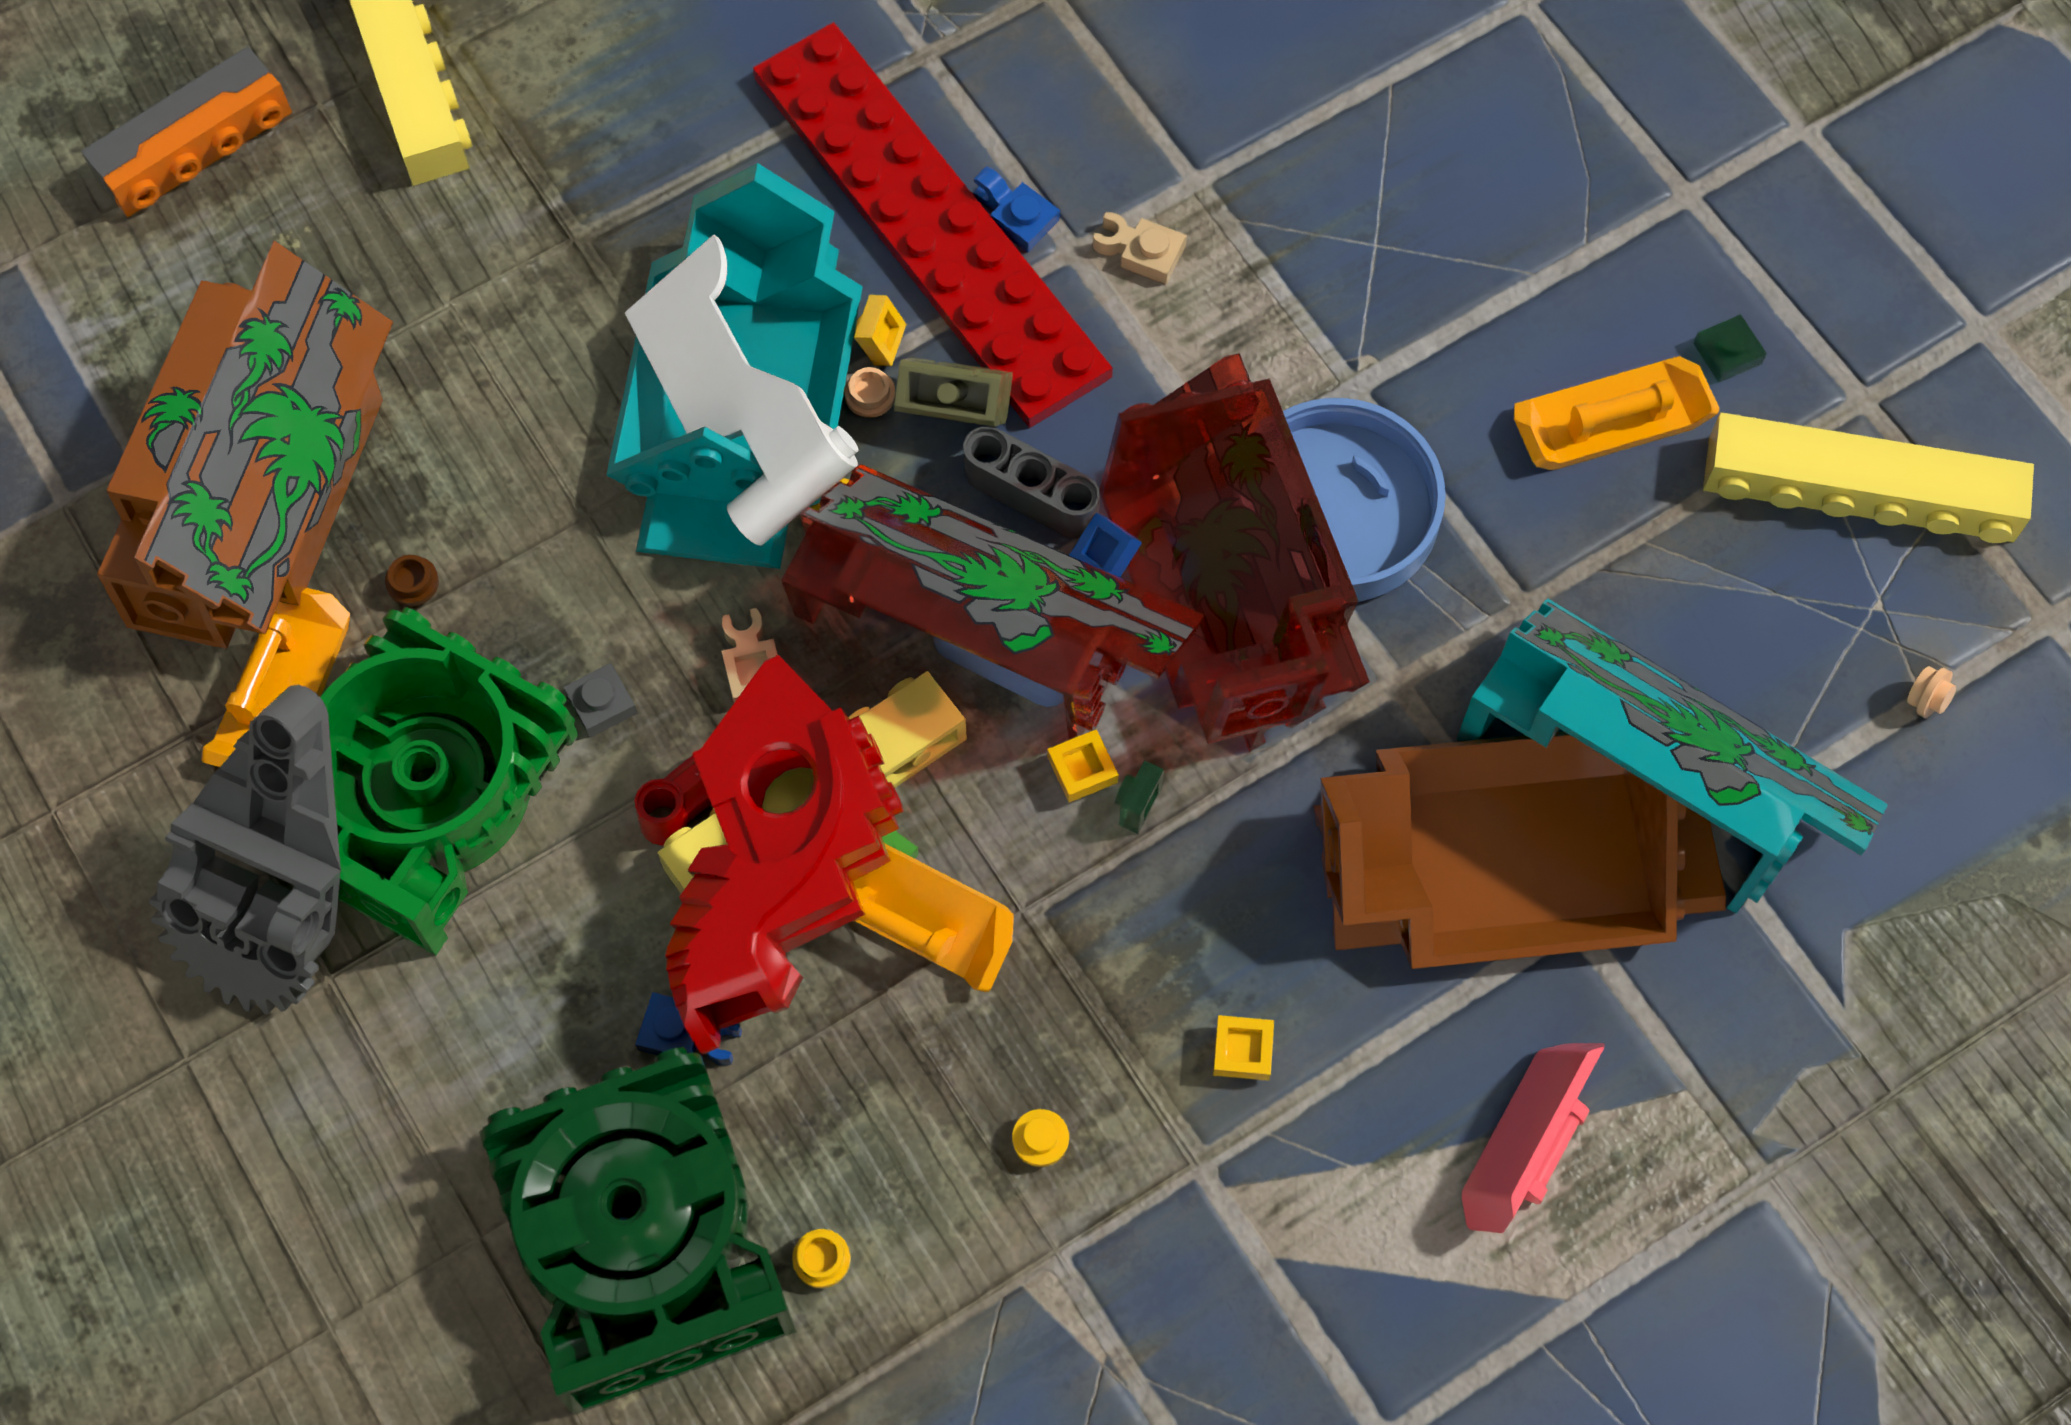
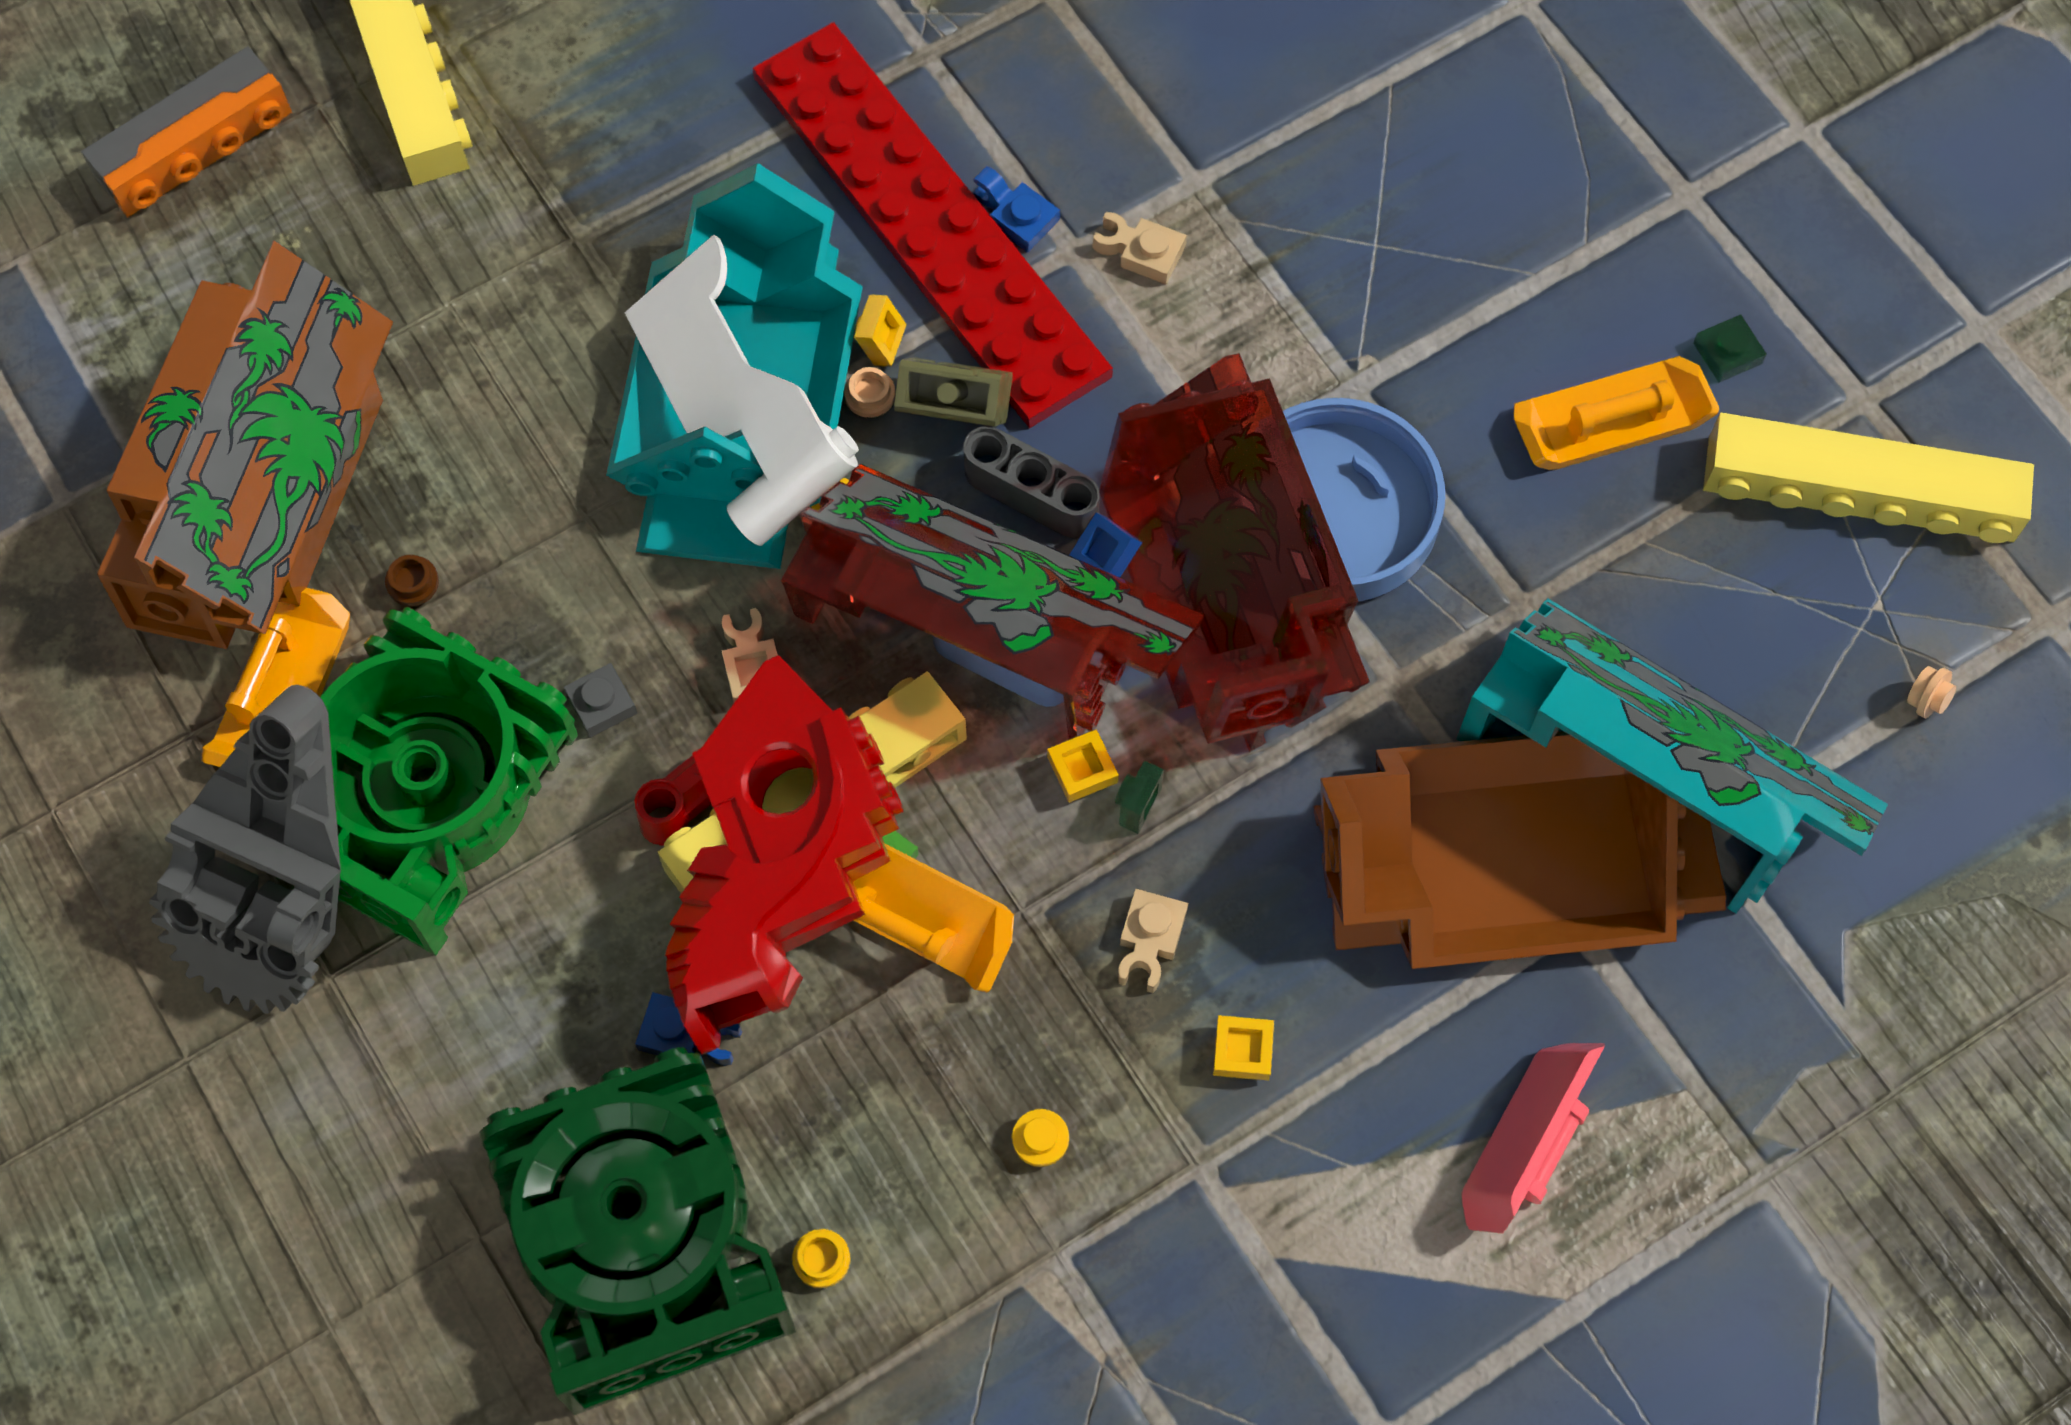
none -> tan plate [1118,889,1189,993]

